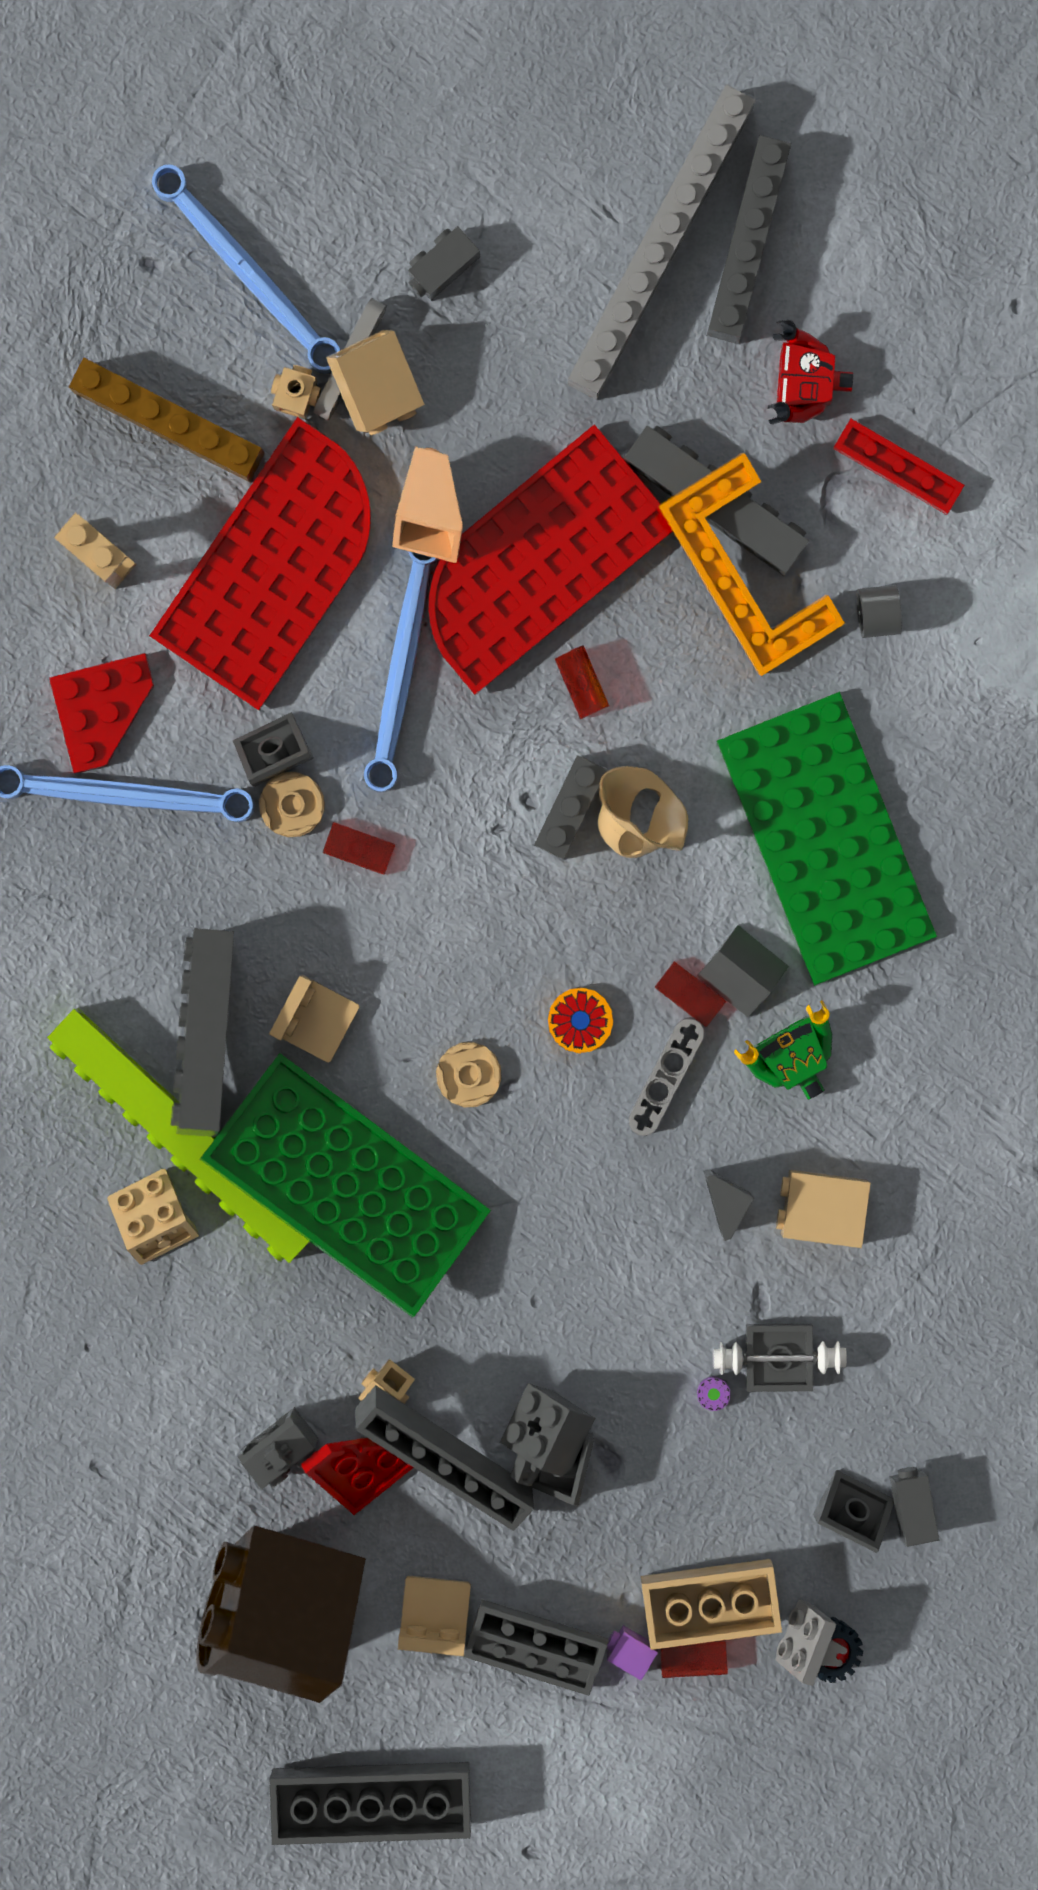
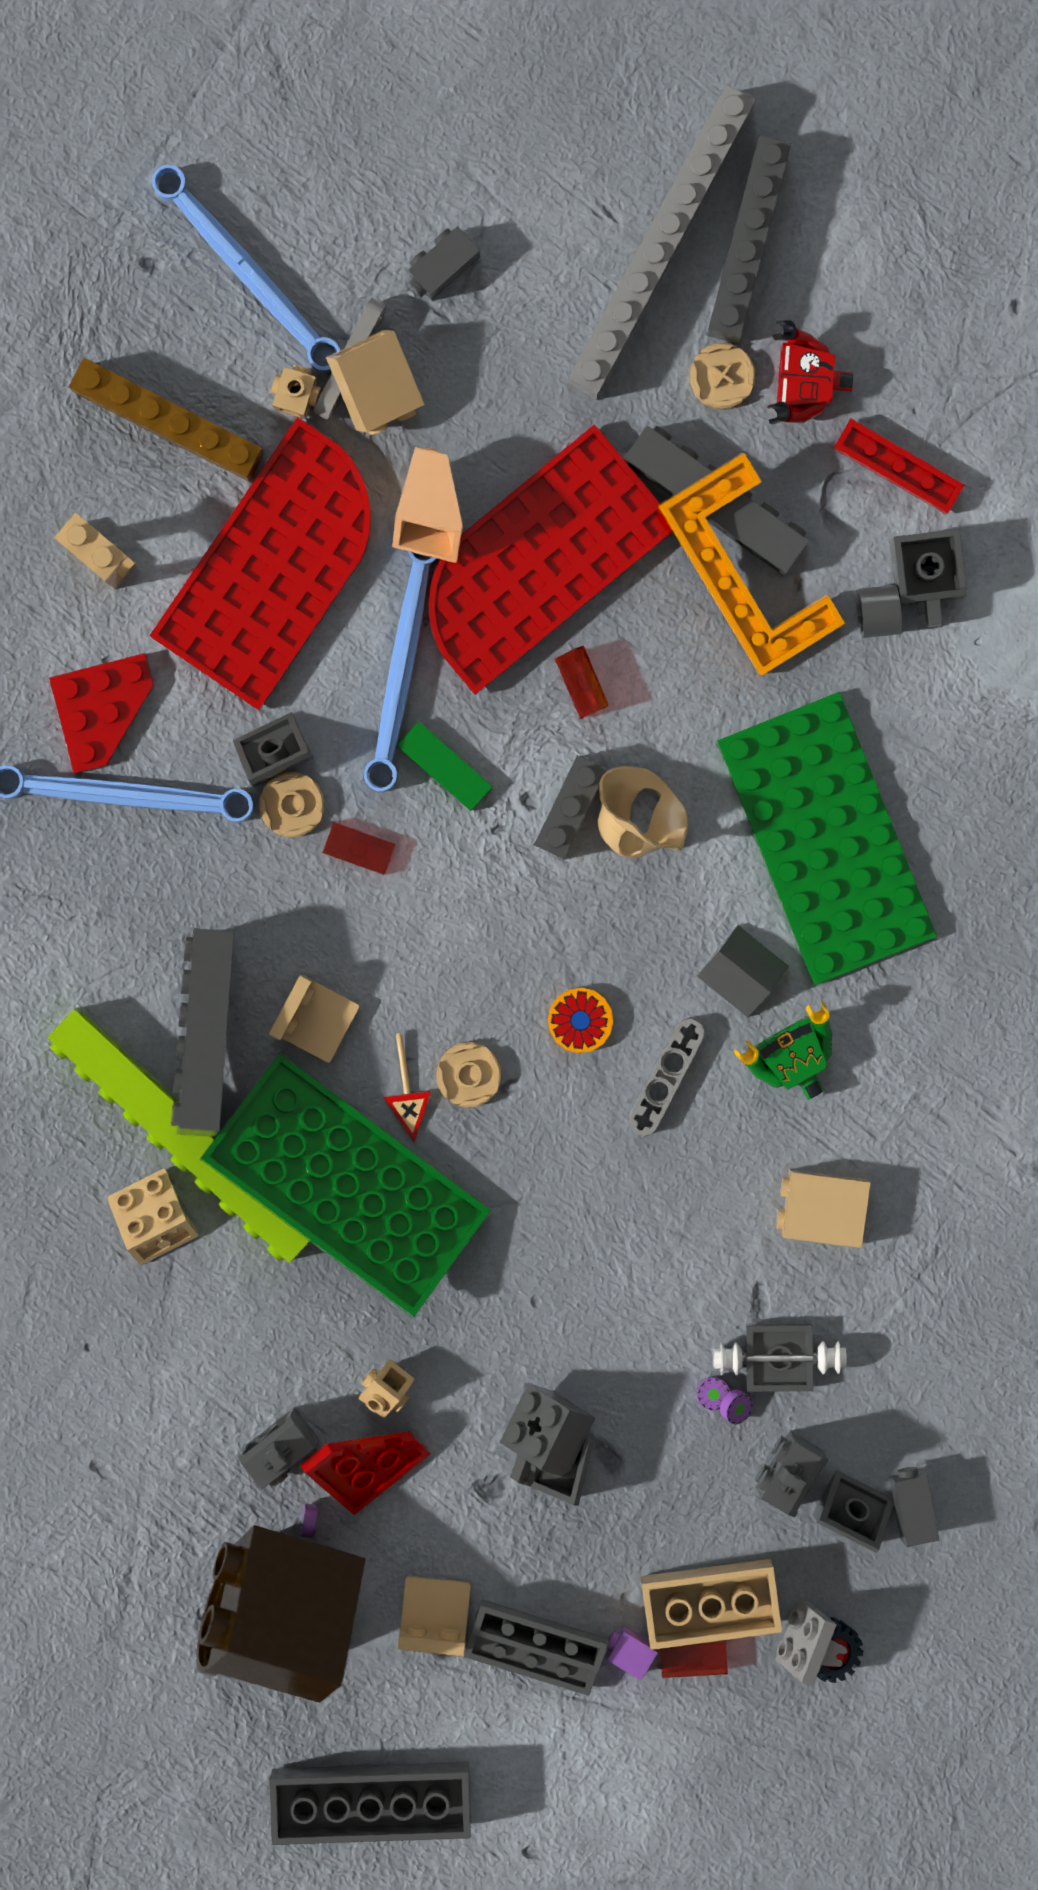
dark grey brick [355,1385,534,1531] -> none
clear red plate [654,961,727,1027] -> none
dark grey slope [703,1169,754,1241] -> none
none -> medium lavender tile [300,1504,318,1538]
none -> piece [383,1032,431,1142]
none -> green tile [397,721,492,811]
none -> tan tile [690,343,755,410]
none -> medium lavender tile [720,1389,753,1424]
none -> dark grey hinge [755,1431,828,1518]
none -> dark grey hinge [889,528,967,627]

